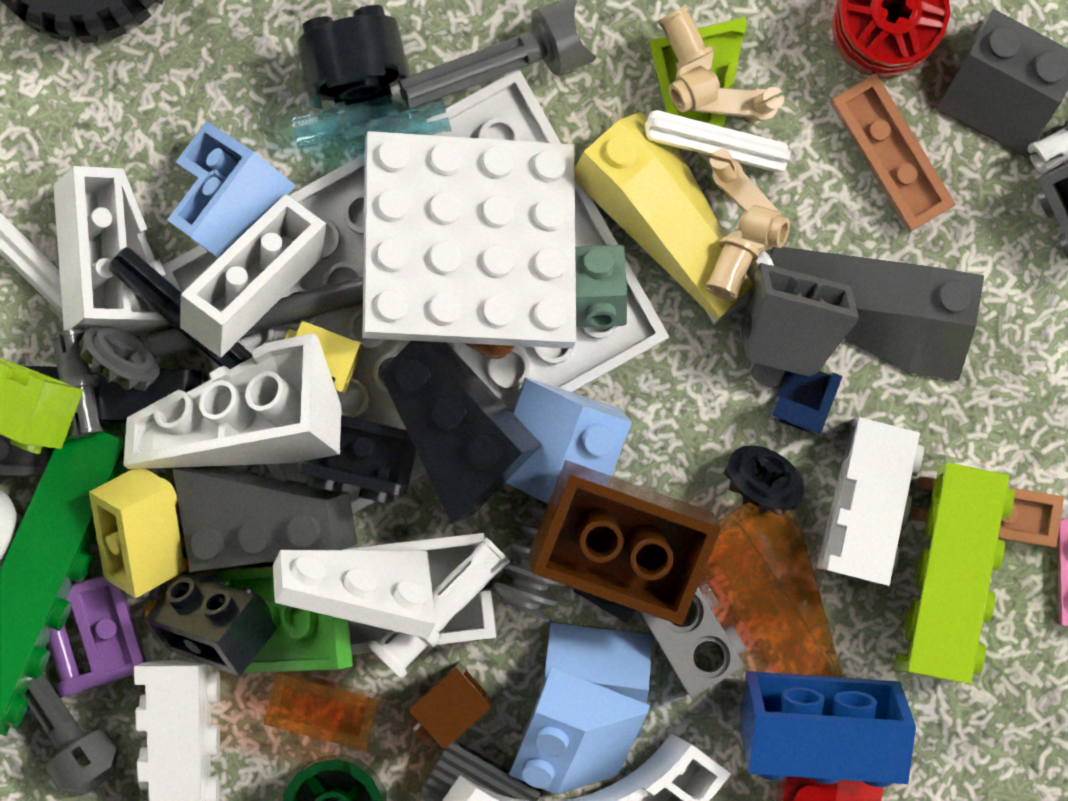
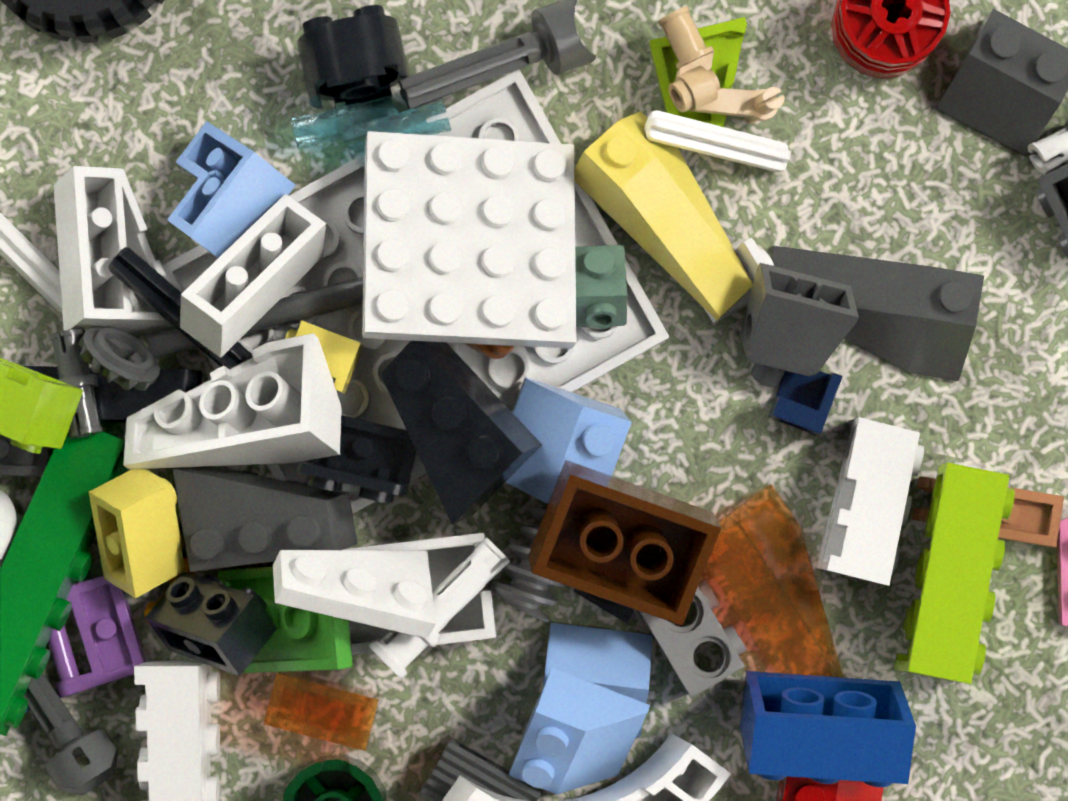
reddish brown piece [408,662,493,750] -> none
tan pin [705,149,790,301] -> none
black gear [723,445,804,517] -> none
nougat plate [830,73,956,233] -> none

